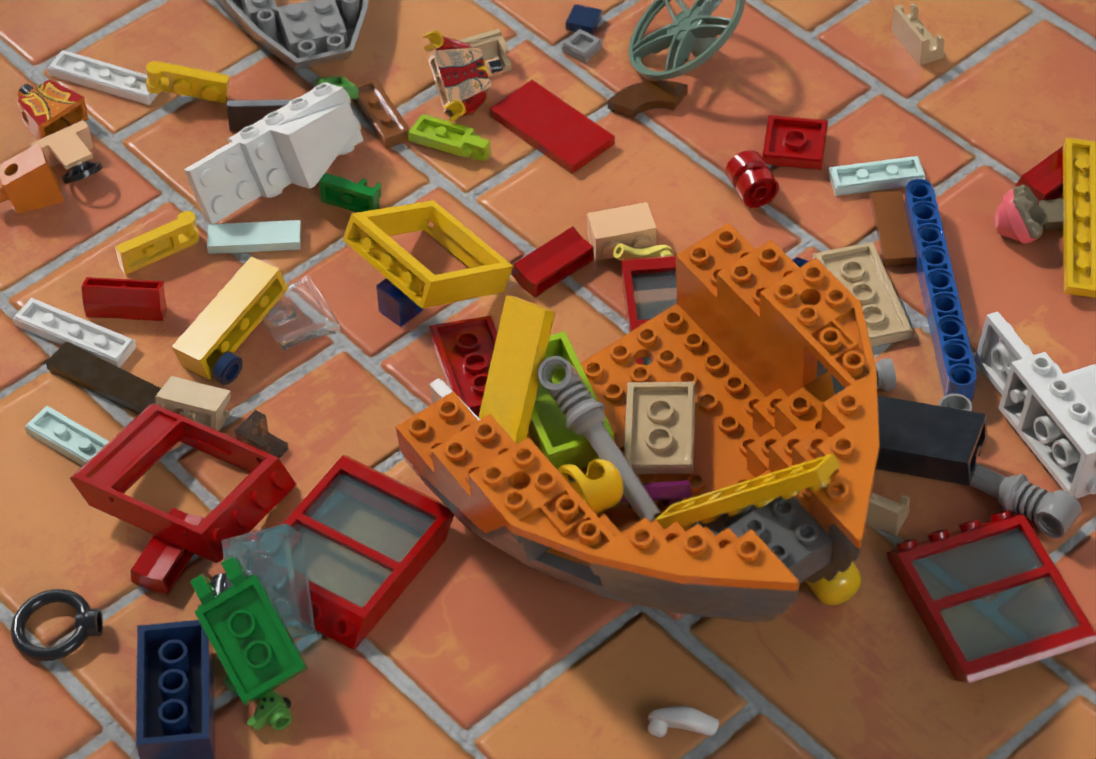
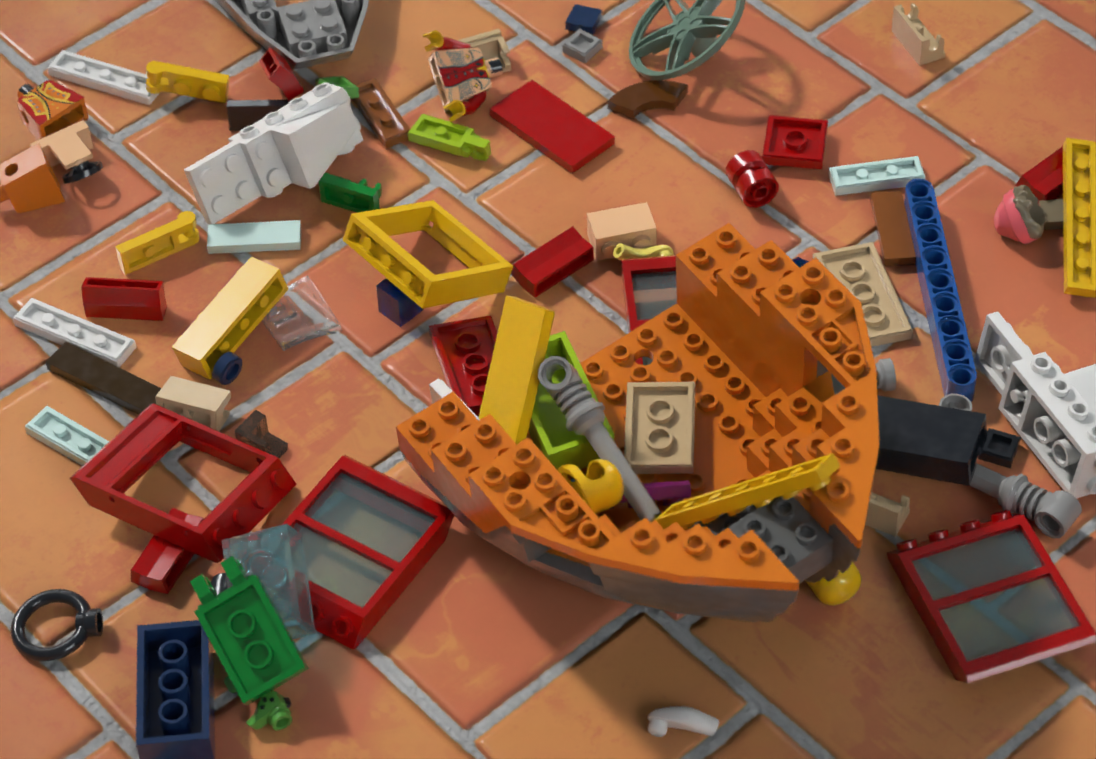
none -> red piece [259,47,304,101]
none -> black tile [978,428,1021,468]

